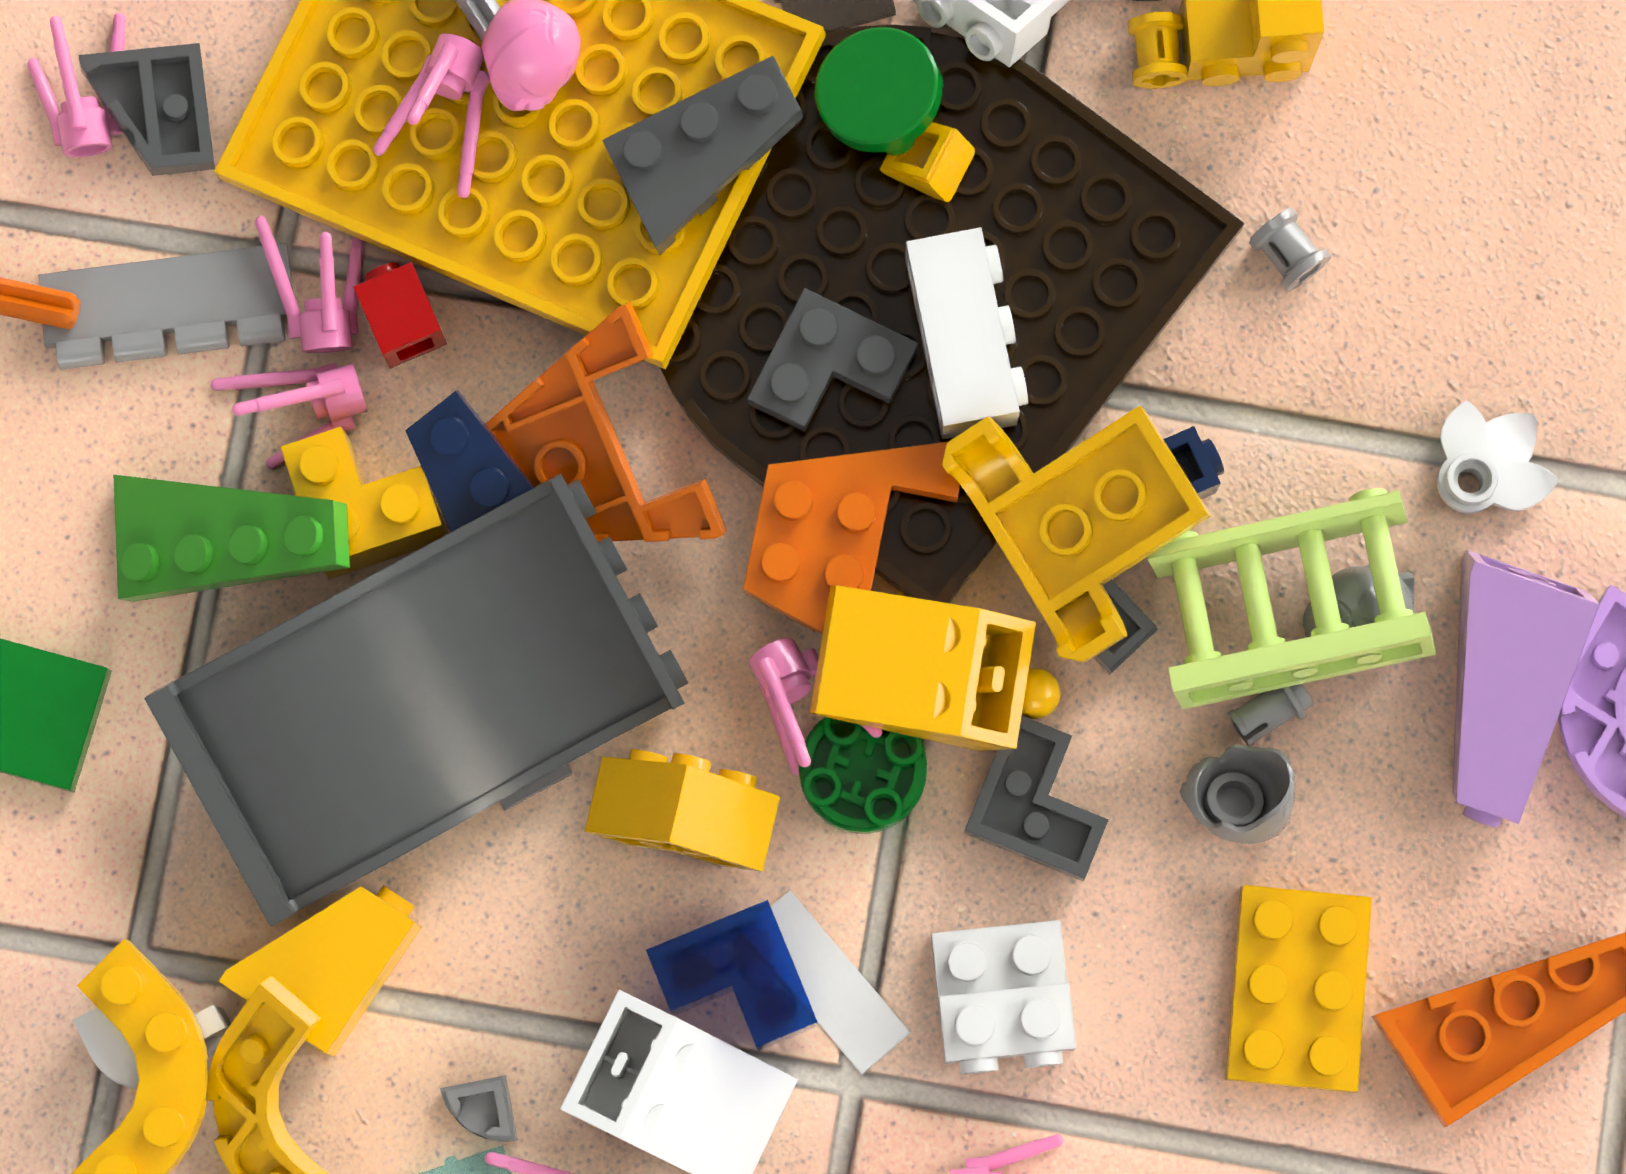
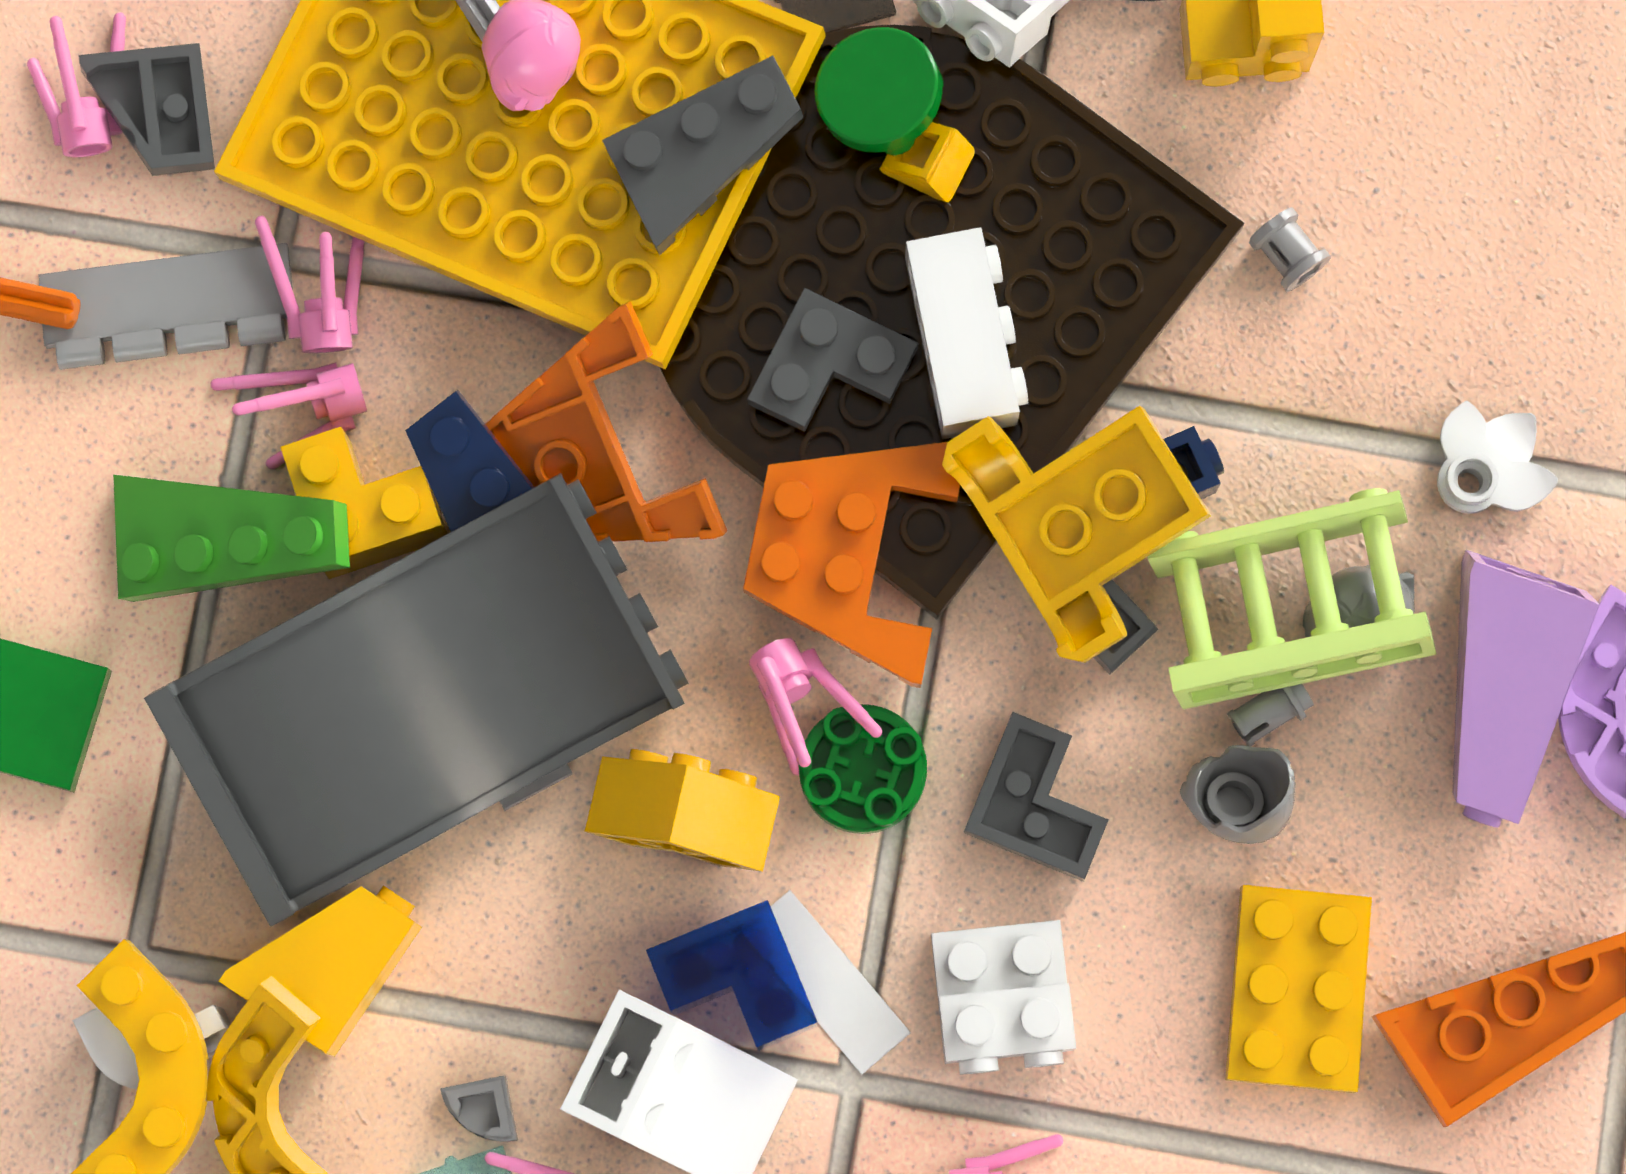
red brick [353,262,447,369] -> none
bright pink plant [373,33,490,198] -> none
yellow slope [810,585,1061,751] -> none
yellow bush [1127,12,1188,89] -> none

